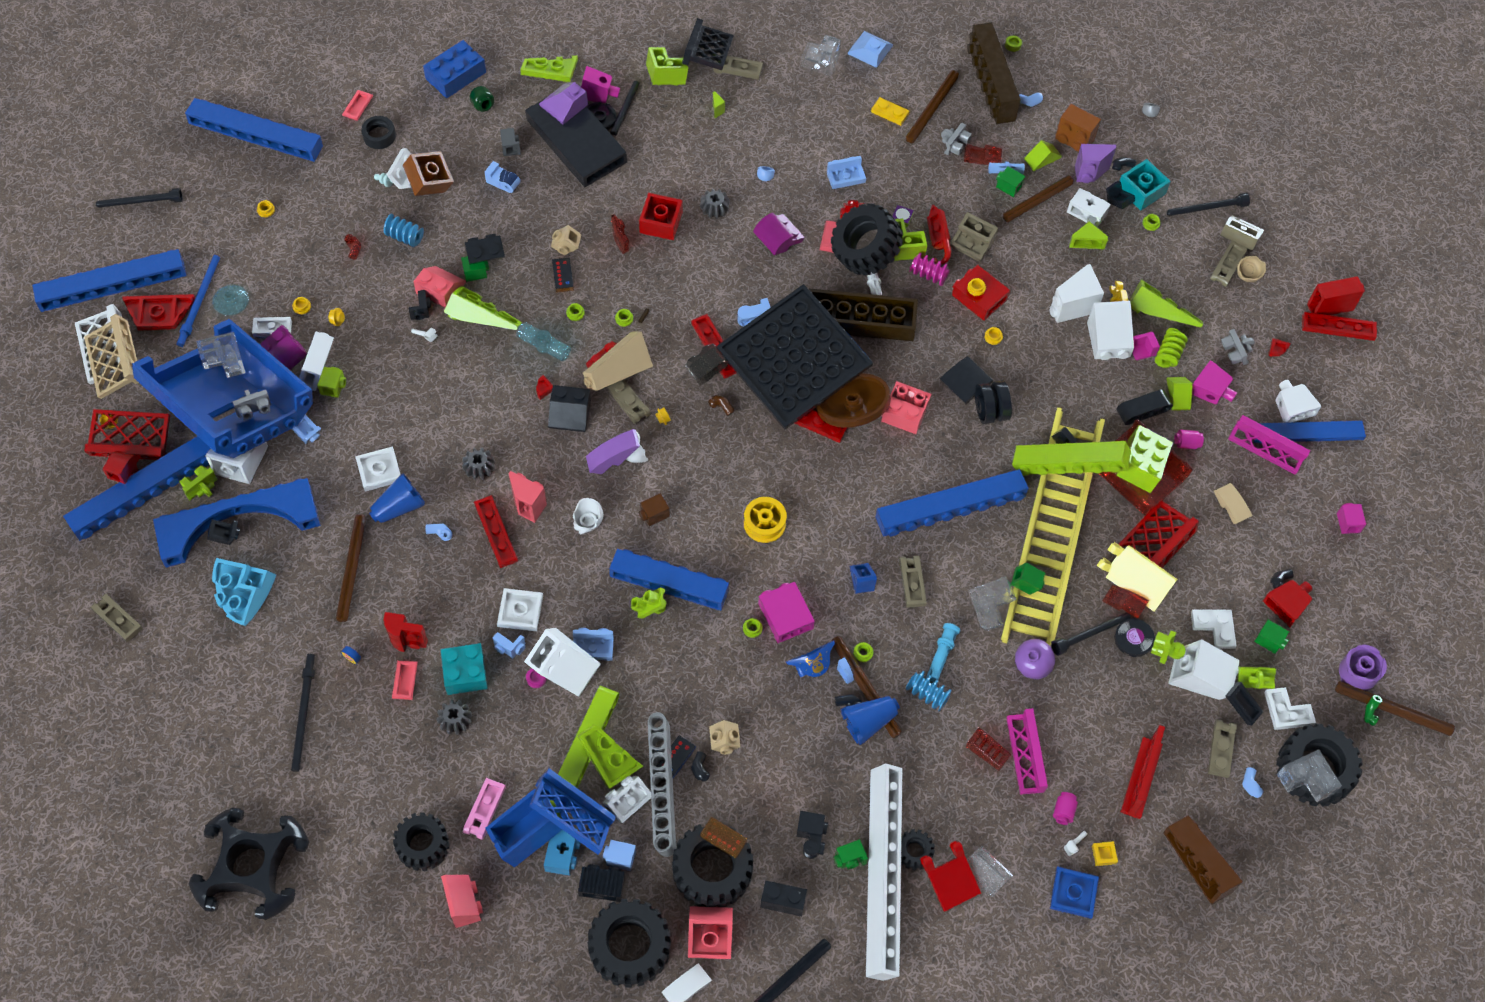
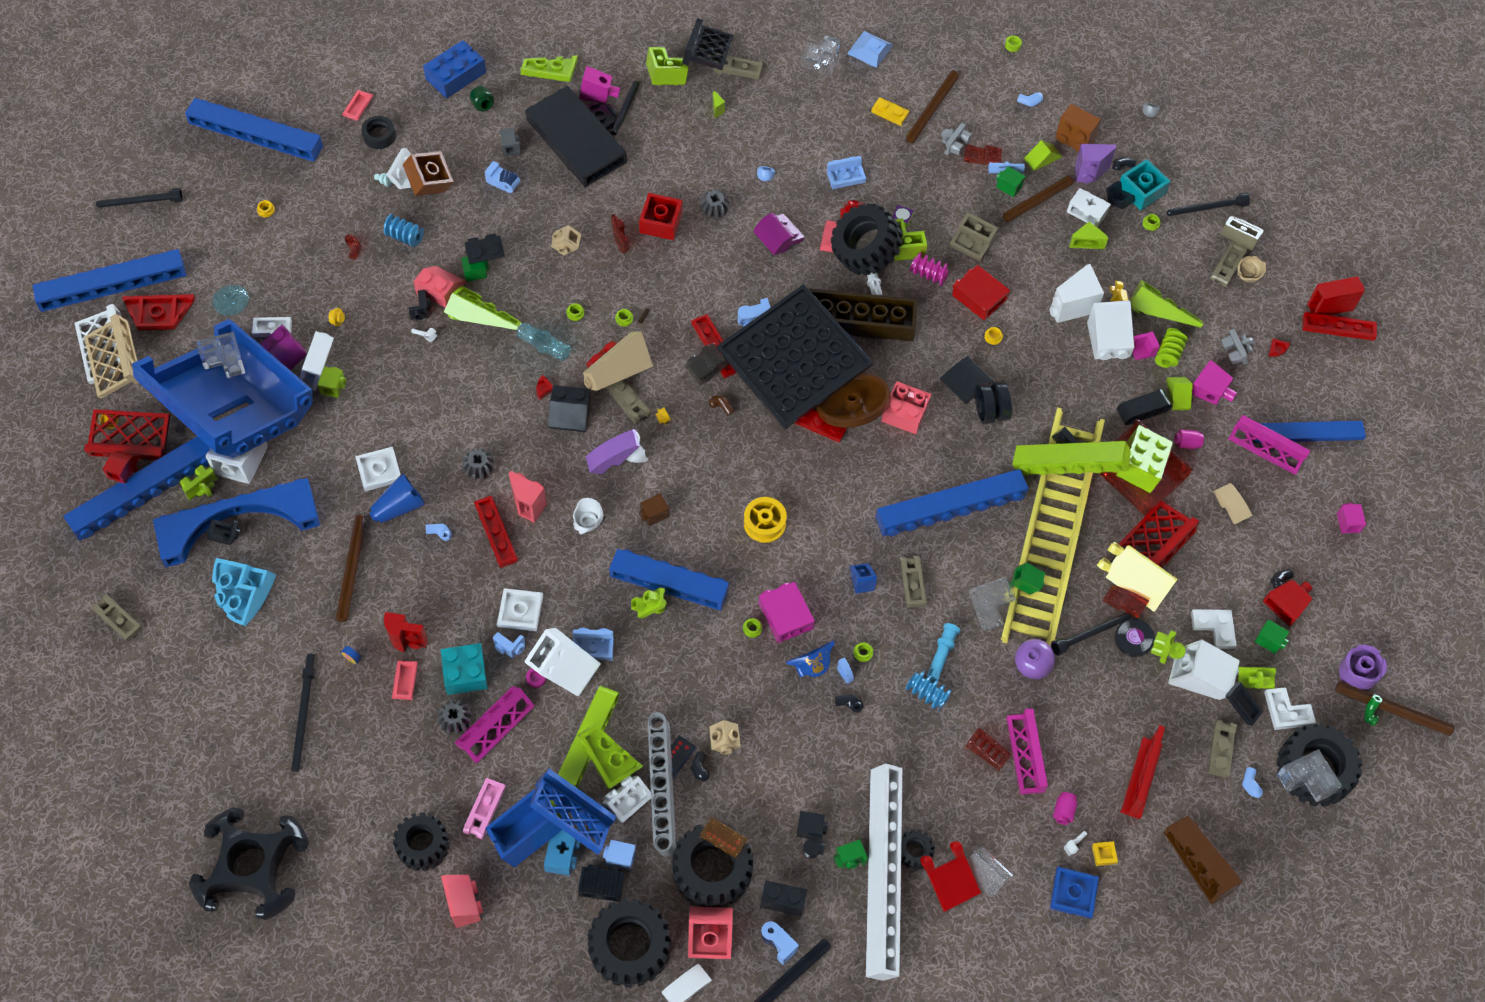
blue bar [176,255,220,347] -> none
light grey hips [233,389,271,421] -> none
yellow plate [292,297,311,315] -> none
light blue bracket [292,414,321,444] -> none
medium lavender slope [539,82,588,124] -> none
black tile [552,257,574,292] -> none
reddish brown axle [832,636,902,738] -> none
blue cone [841,696,900,745] -> none
red plate [926,204,951,265] -> none
dark brown brick [967,22,1021,124] -> none
yellow plate [967,278,986,296] -> none
white torso [1276,380,1321,423] -> none
none -> dark pink fence [454,686,535,763]
none -> light blue leg [761,921,799,965]

